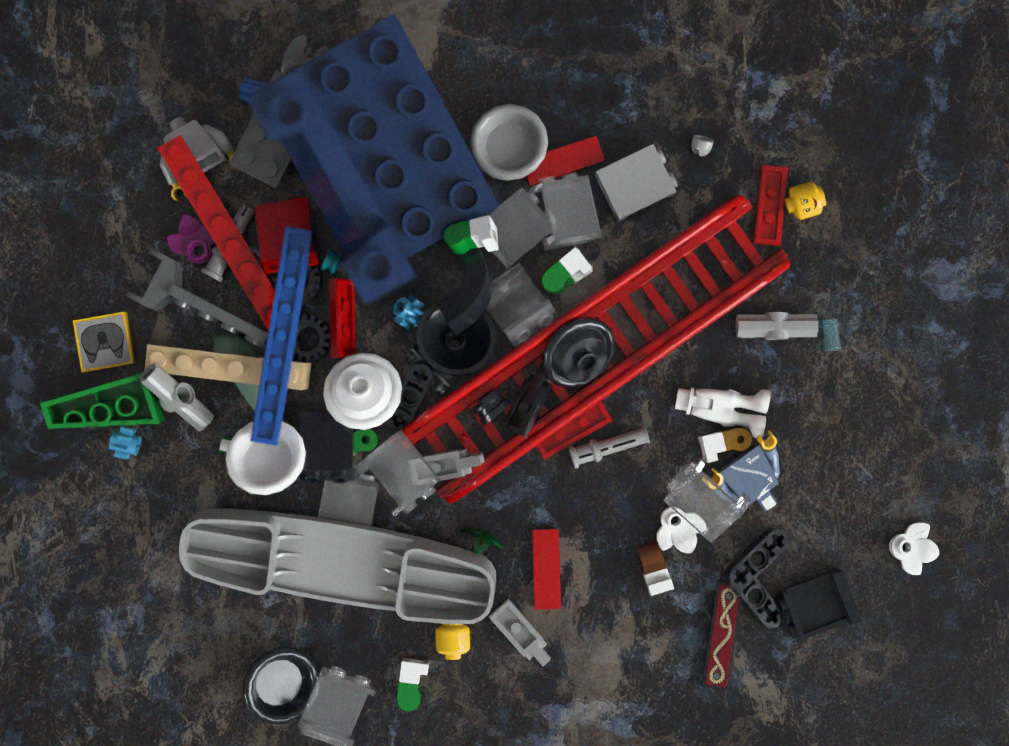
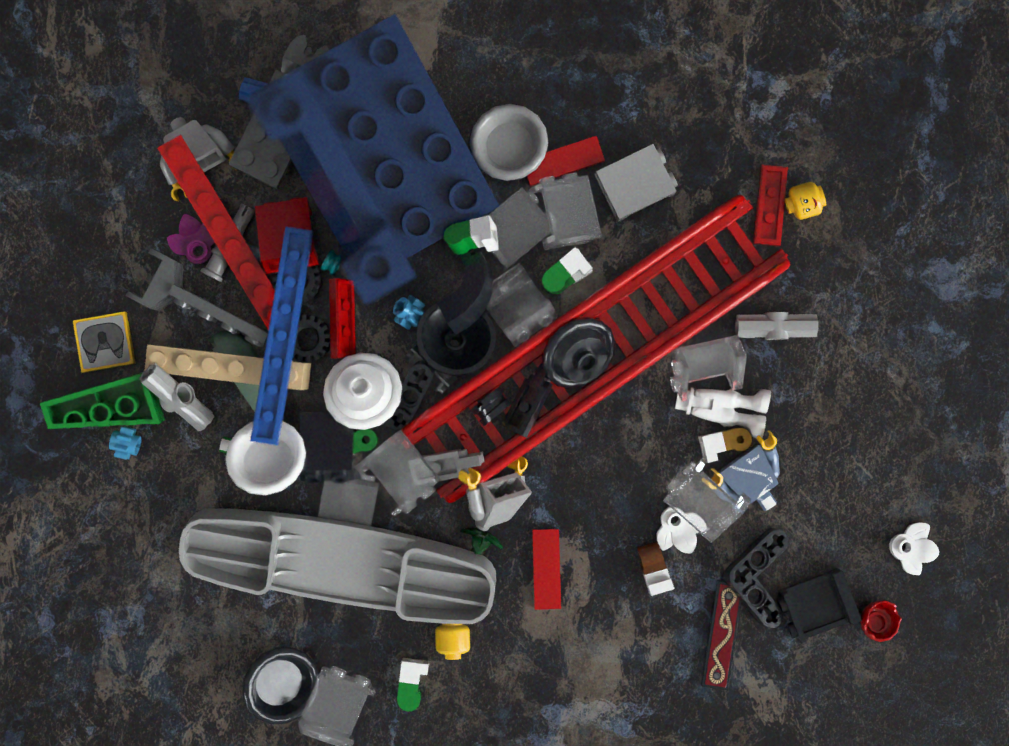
light grey hinge [488,598,551,666] -> none
red tile [536,401,613,460] -> none
light grey pin [568,427,650,469] -> none
light grey hinge [691,135,714,156] -> none
clear light blue pin [819,318,842,352] -> none
none -> light grey torso [458,456,532,531]
none -> clear panel [670,335,747,402]
none -> red hair [860,600,902,642]

